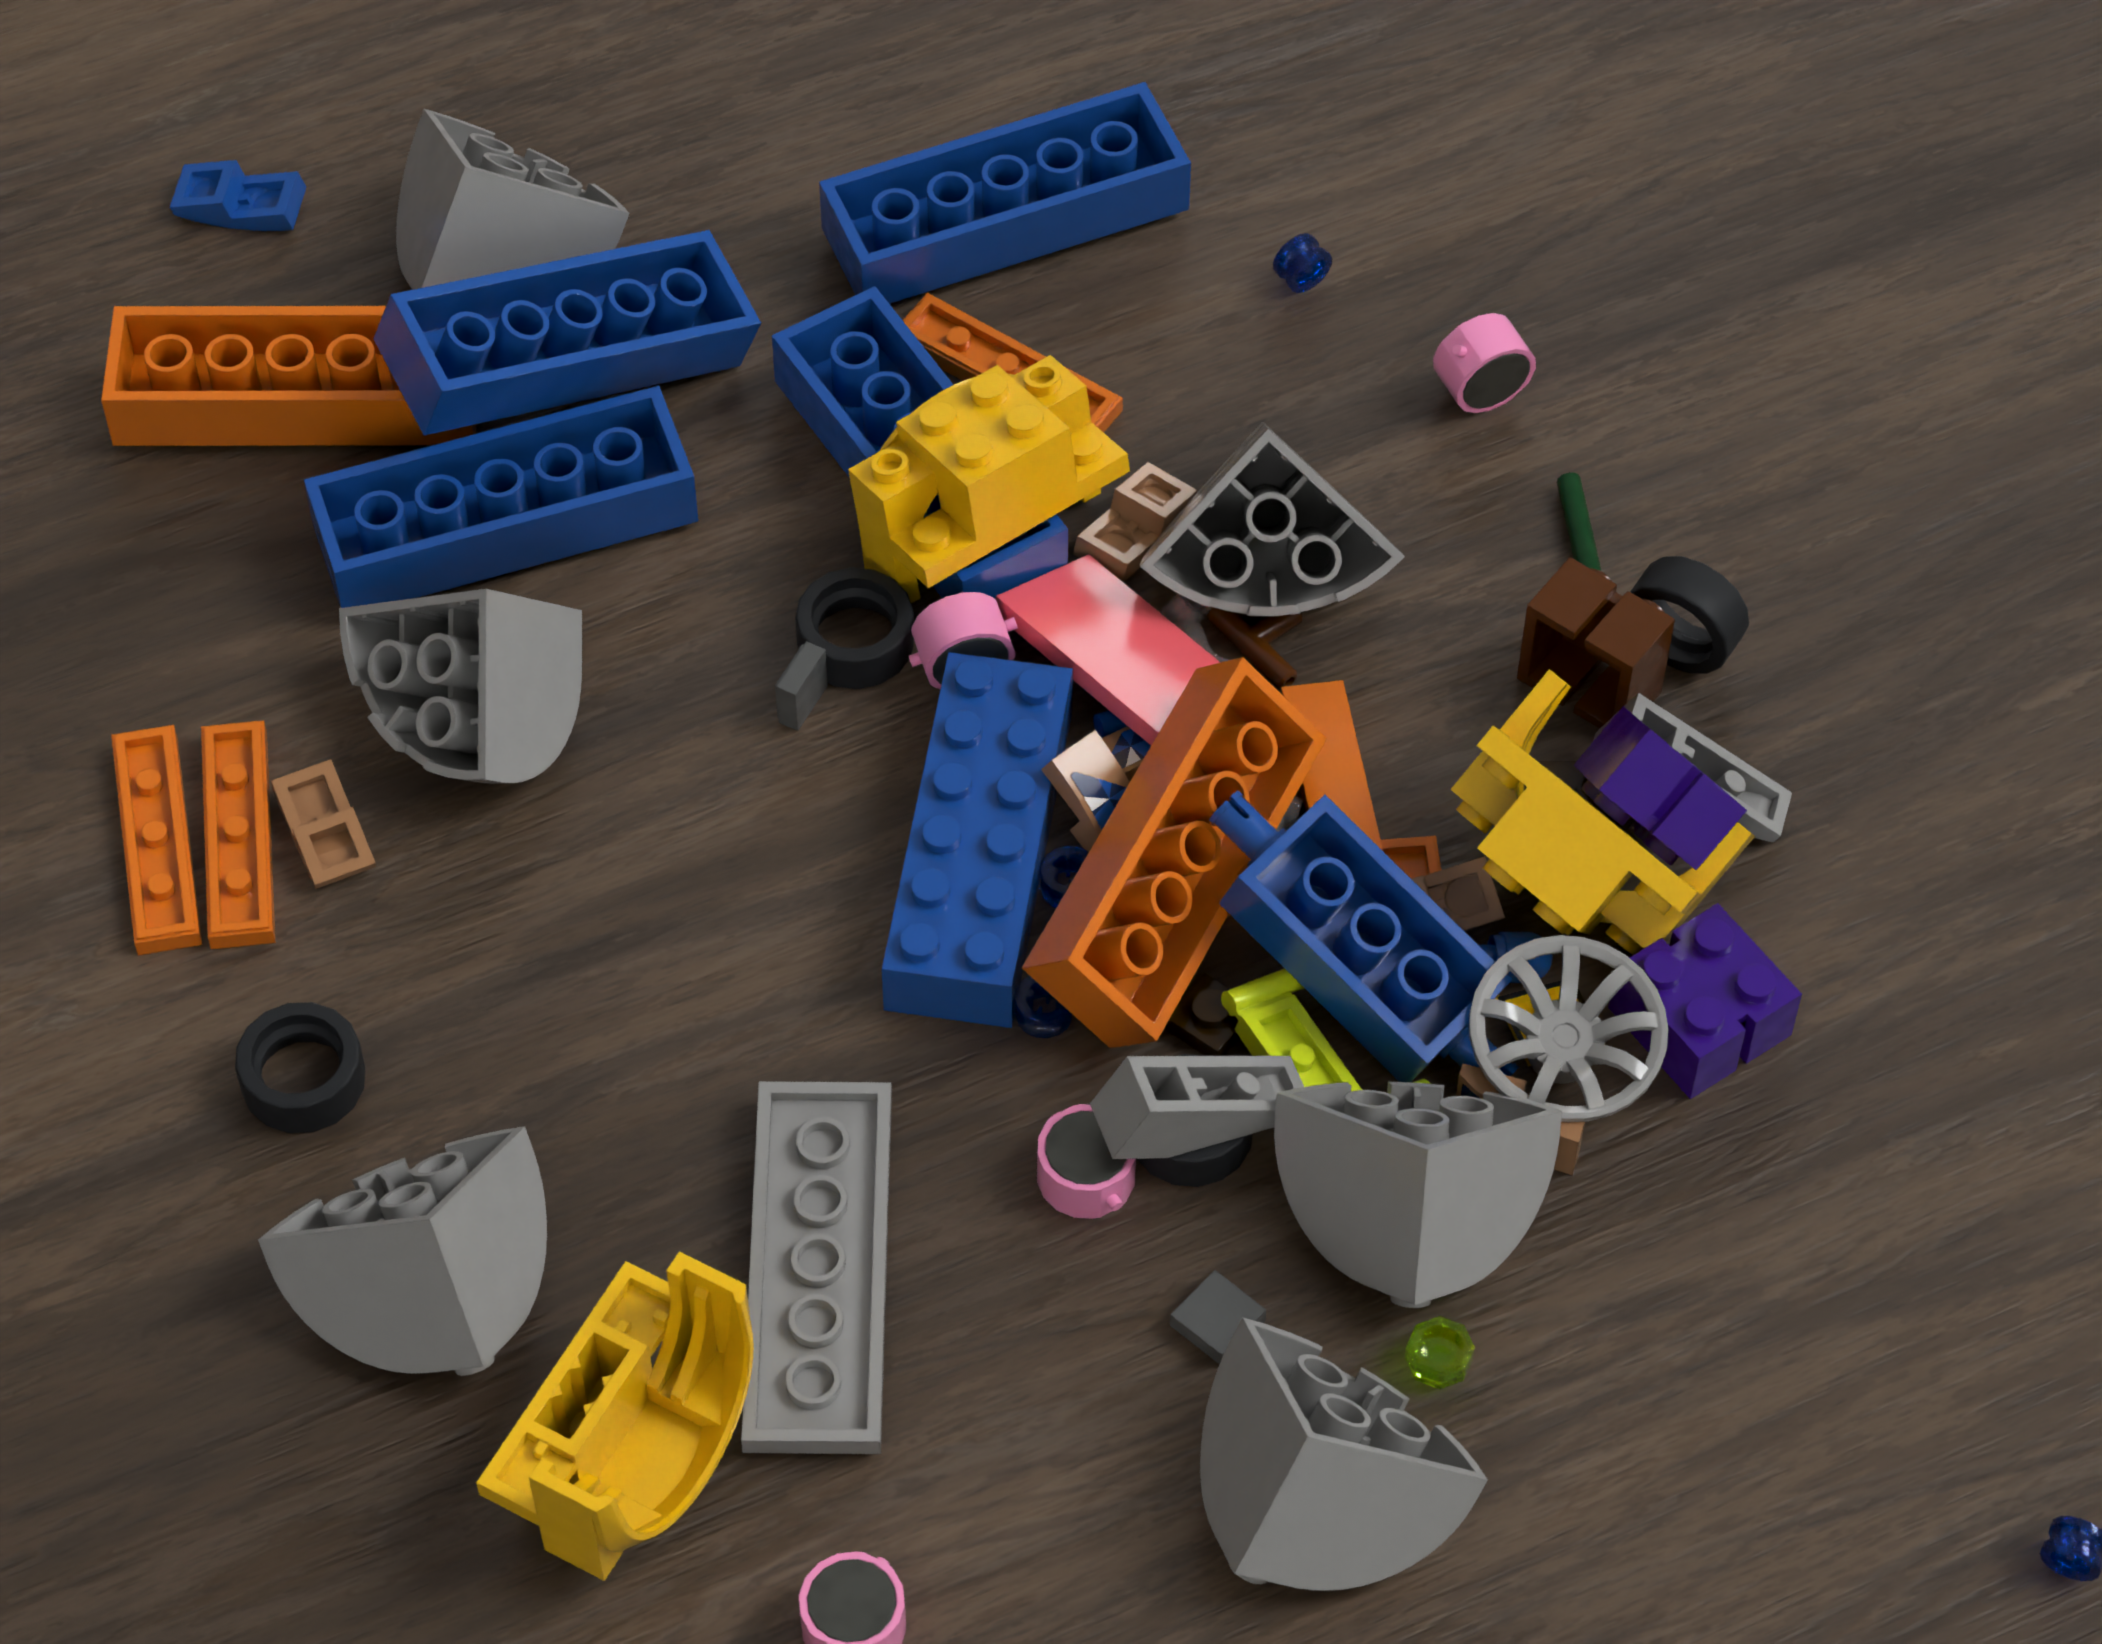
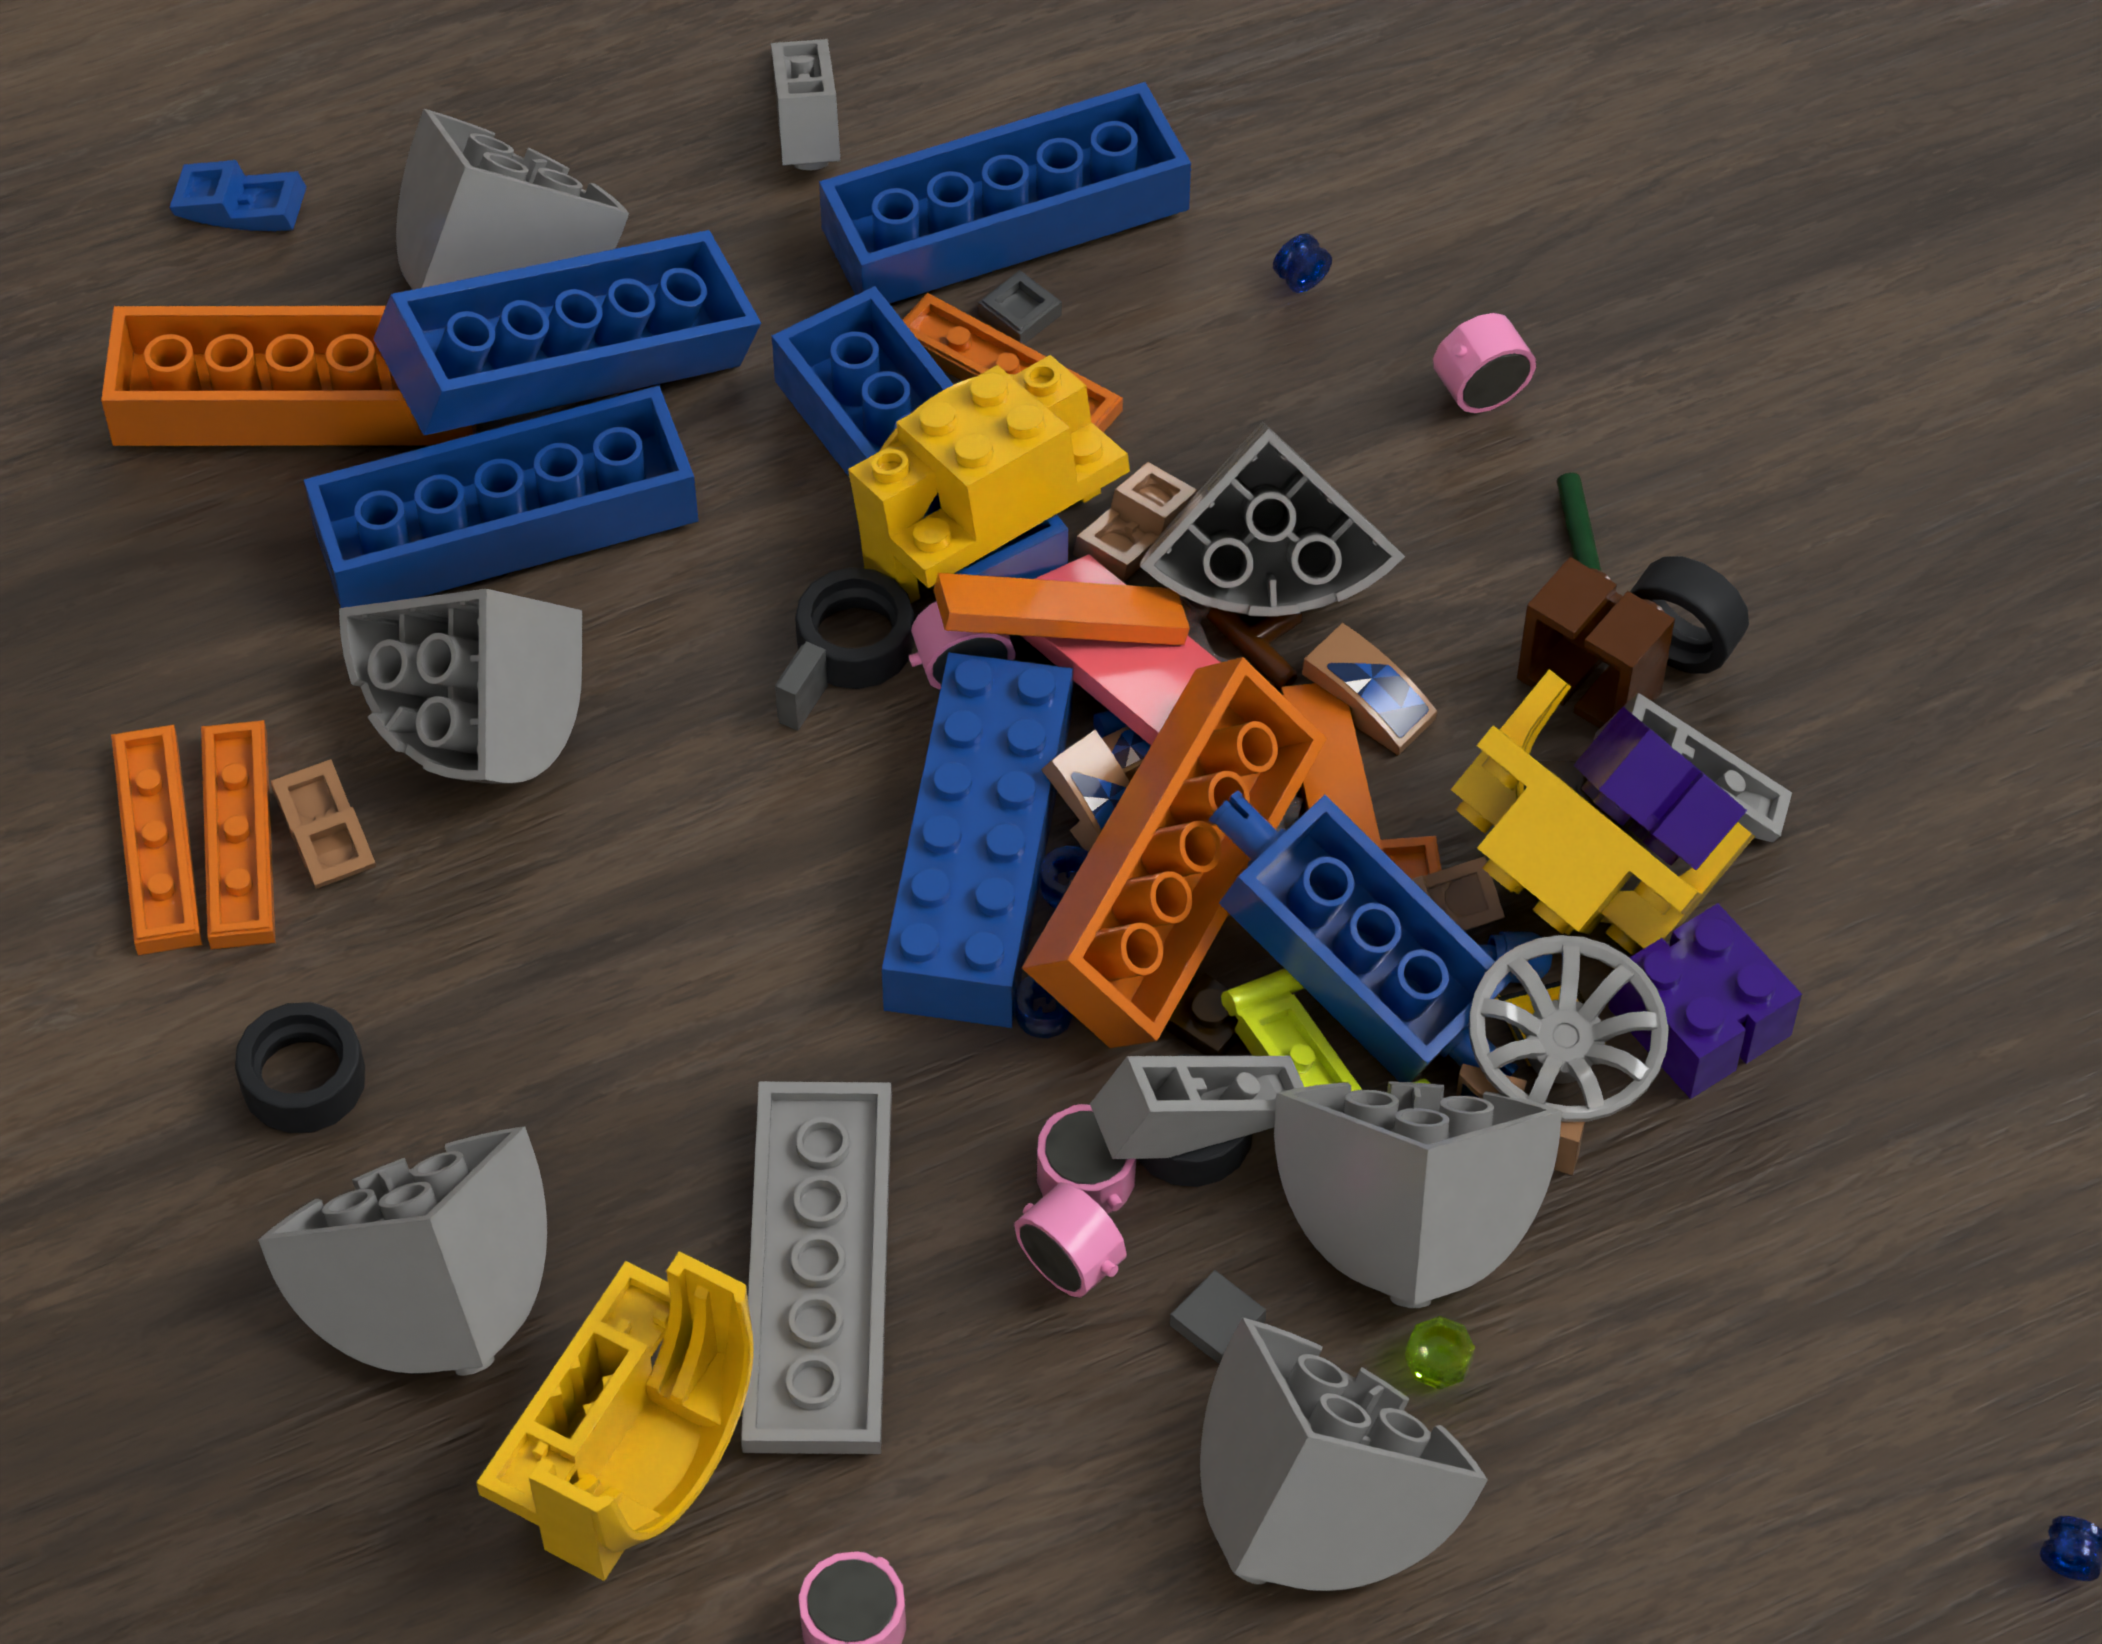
none -> light grey slope [771,39,841,170]
none -> orange tile [933,573,1190,645]
none -> dark grey tile [978,270,1062,344]
none -> bright pink piece [1014,1182,1127,1298]
none -> slope [1302,623,1438,756]

